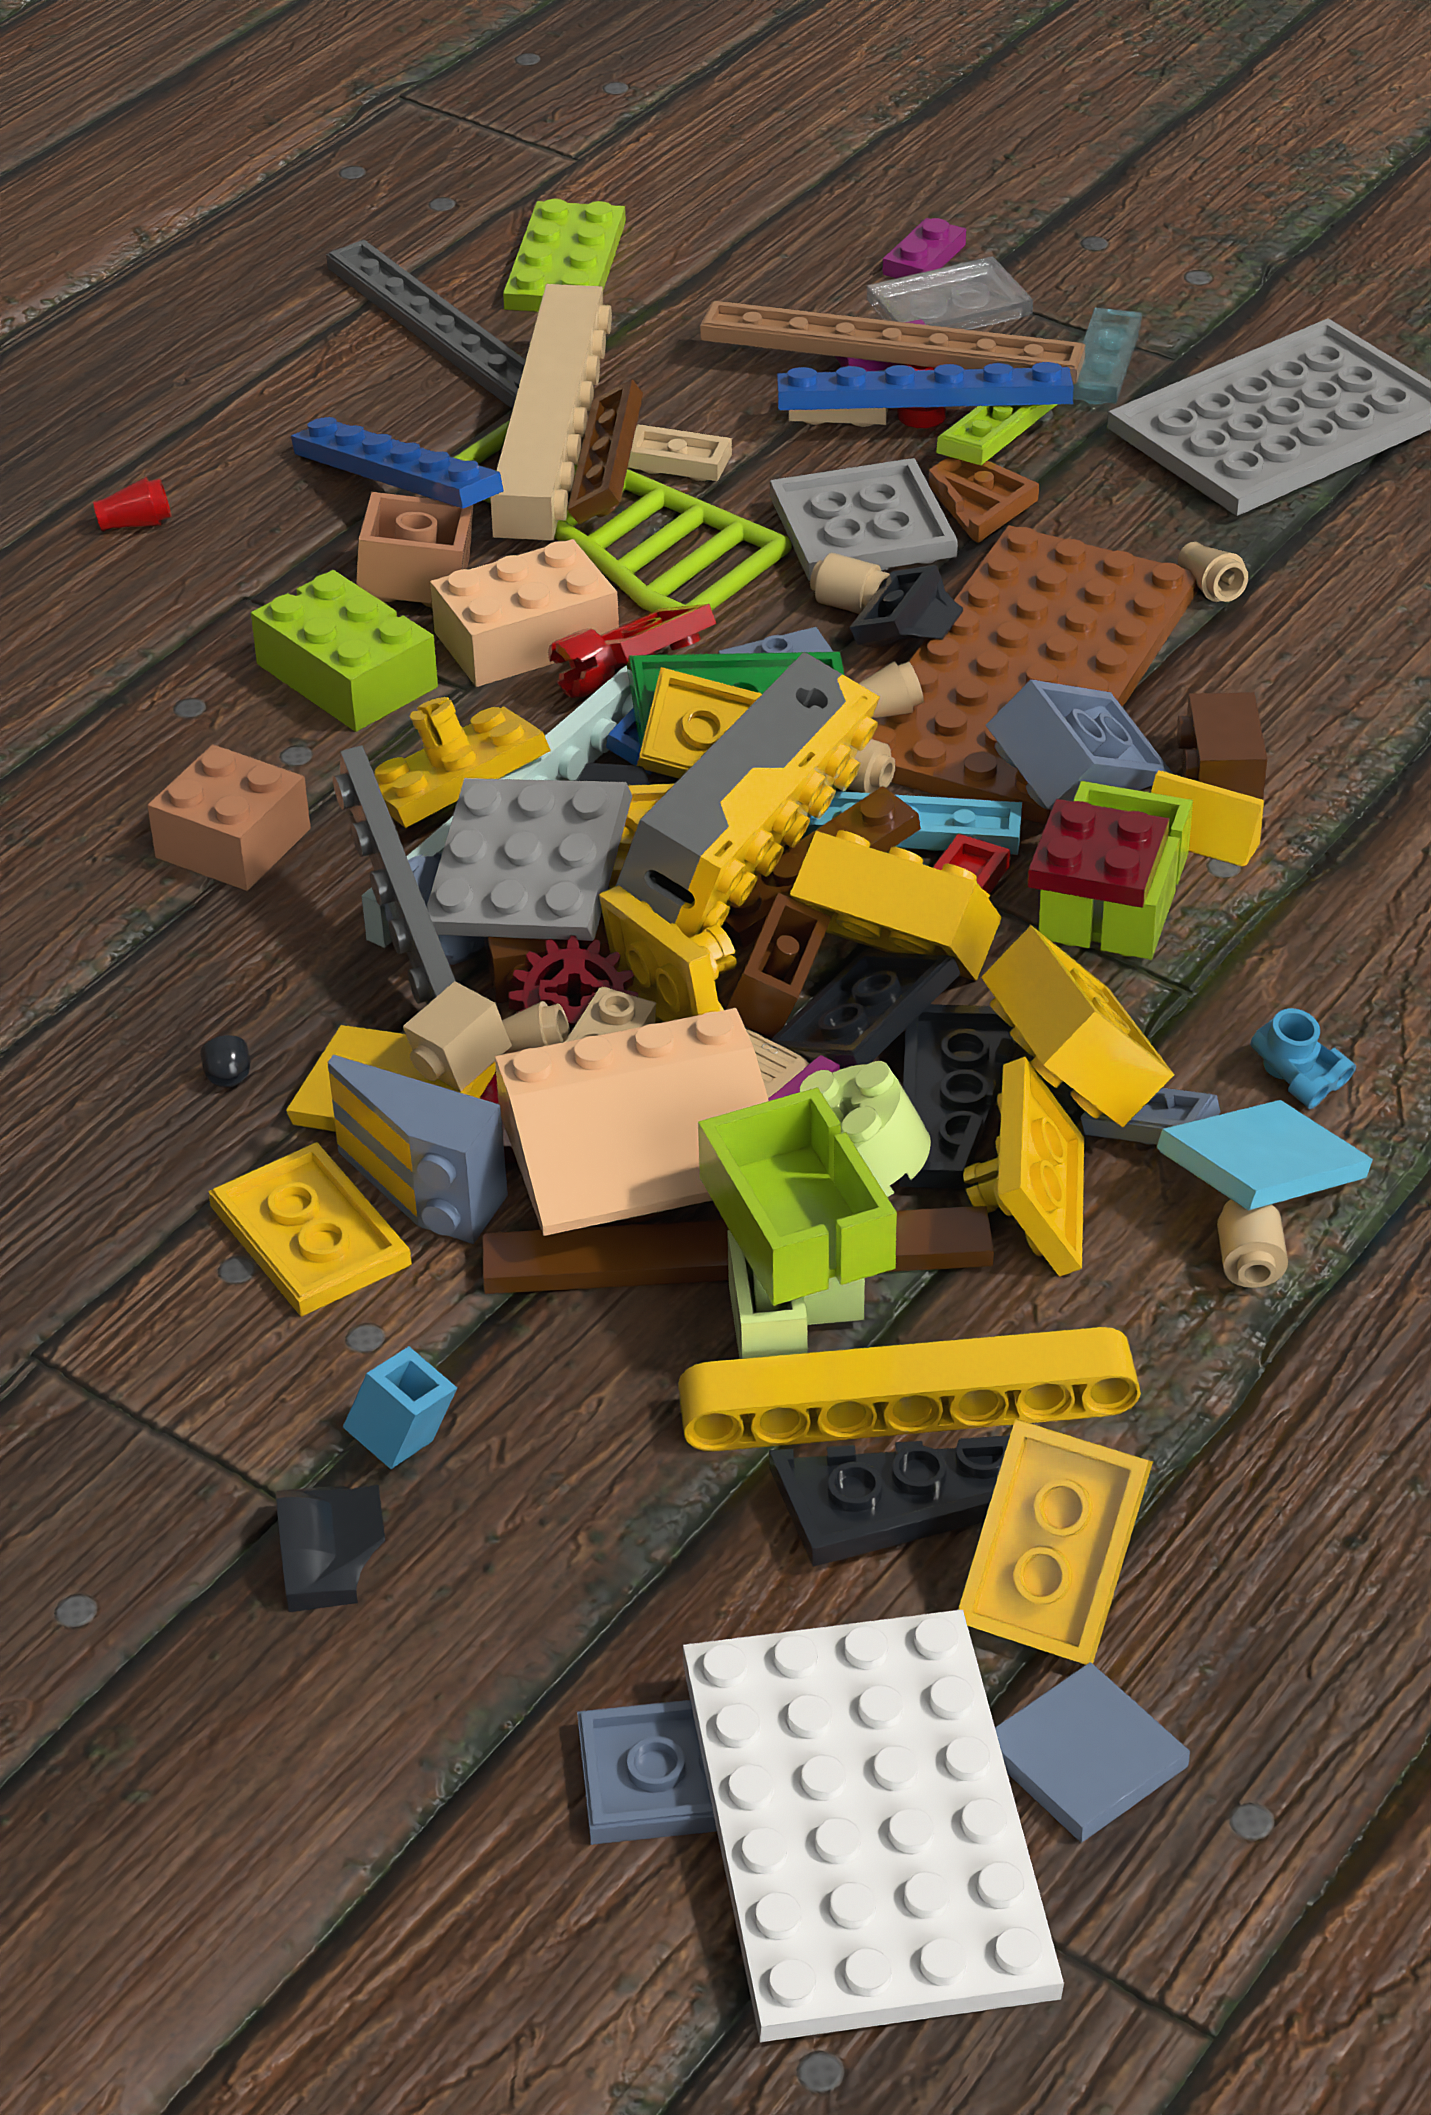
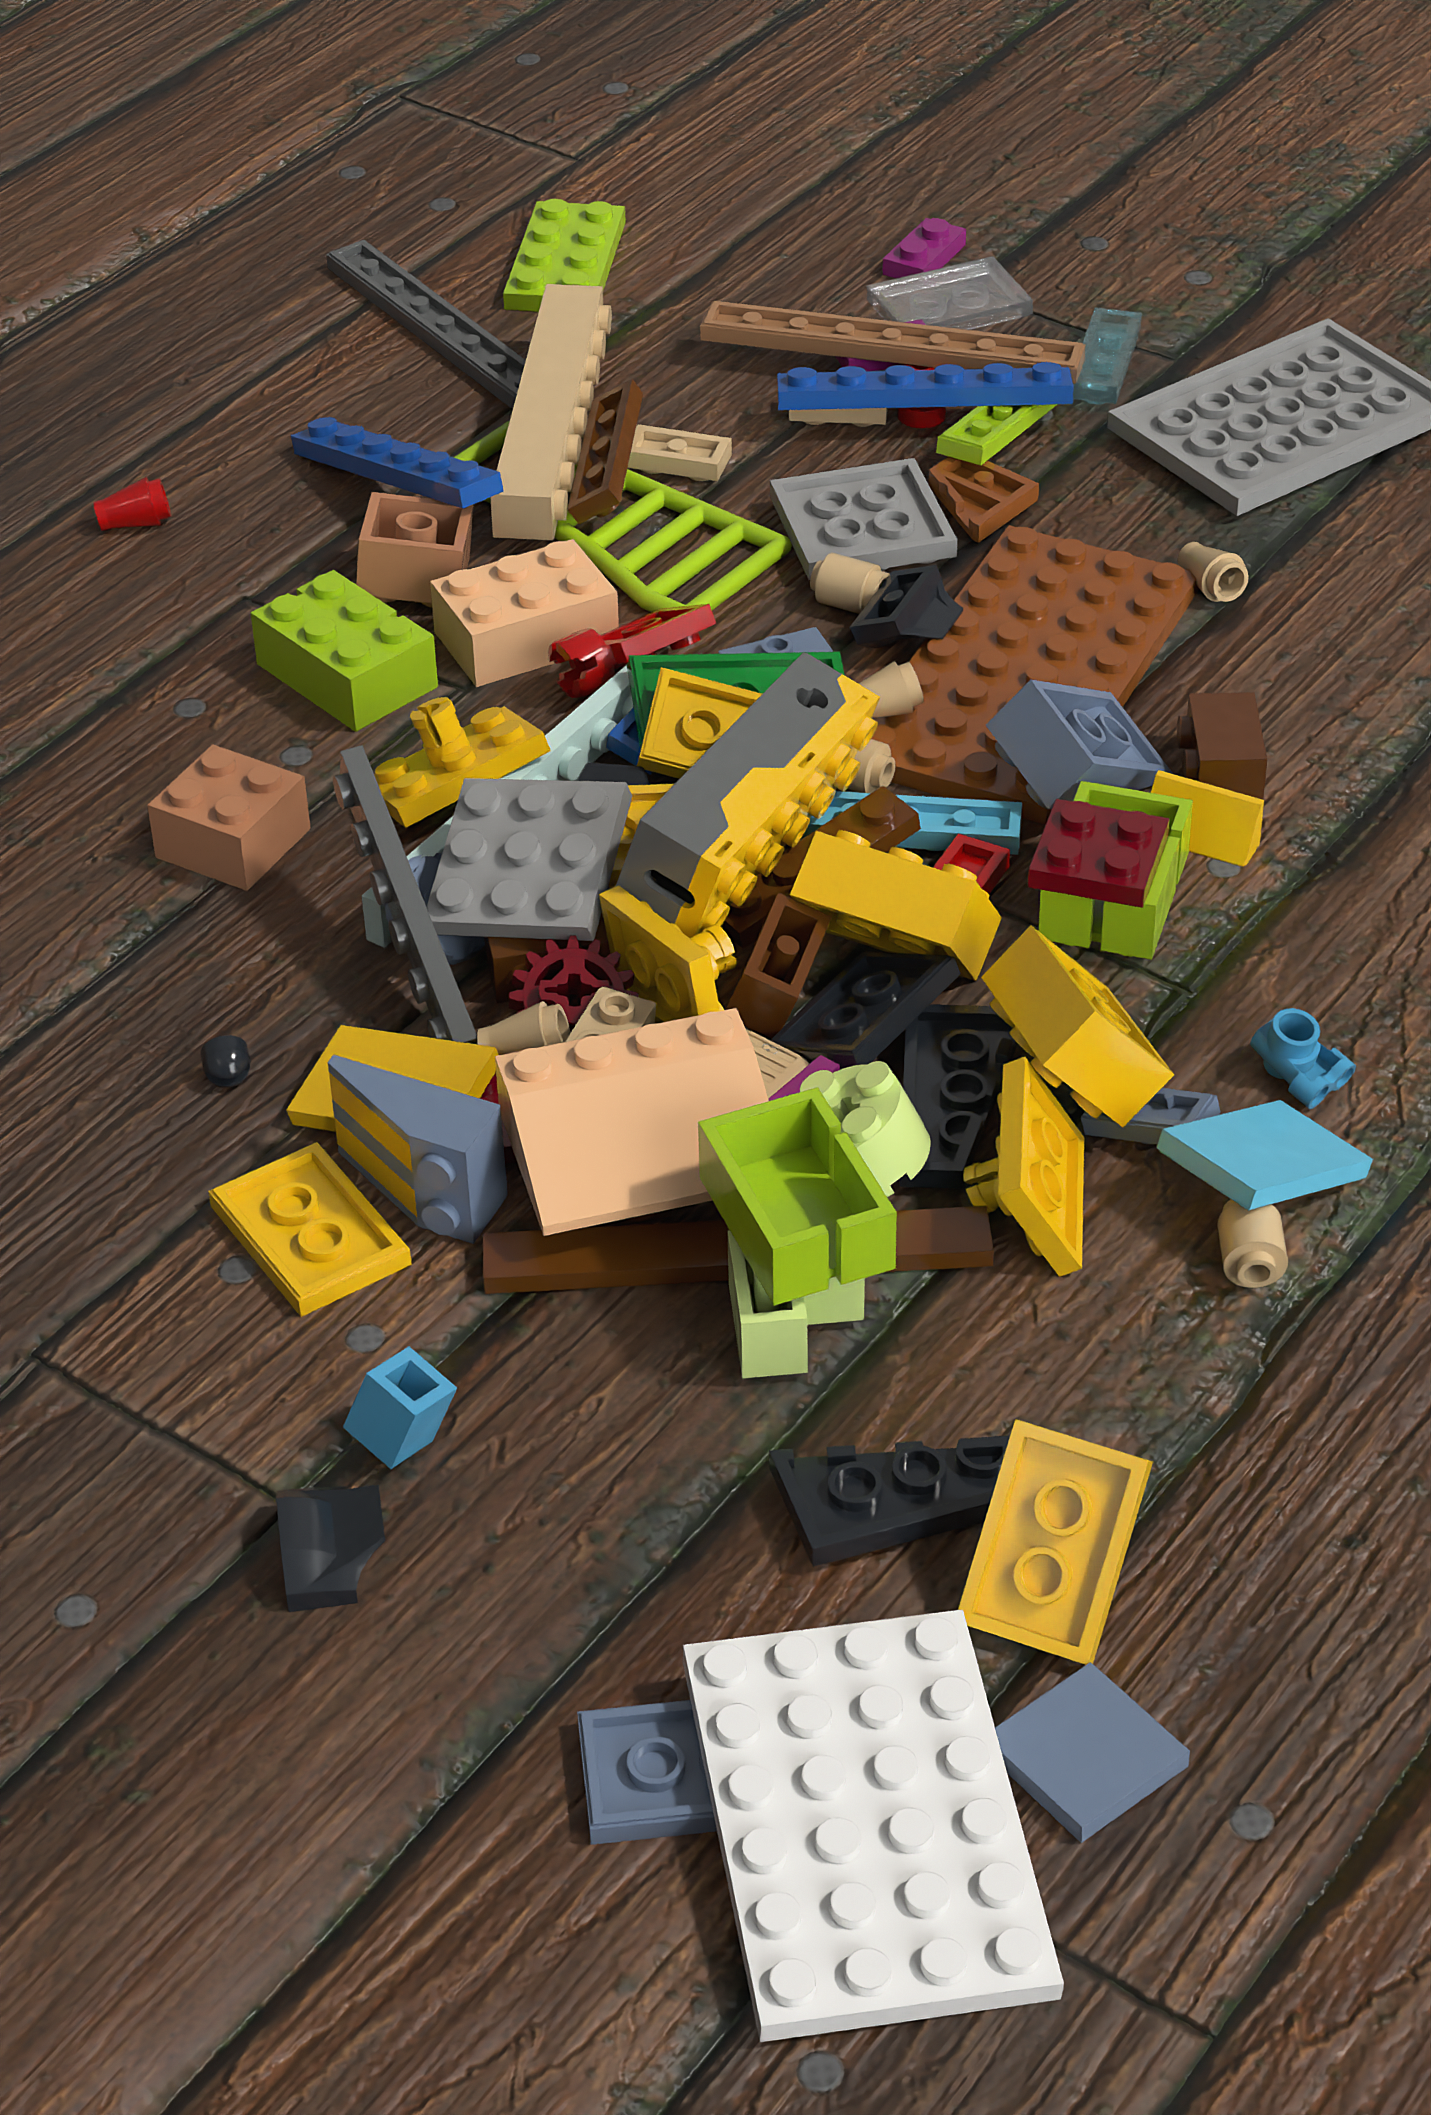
tan brick [403,981,512,1092] -> none
yellow beam [678,1327,1141,1451] -> none

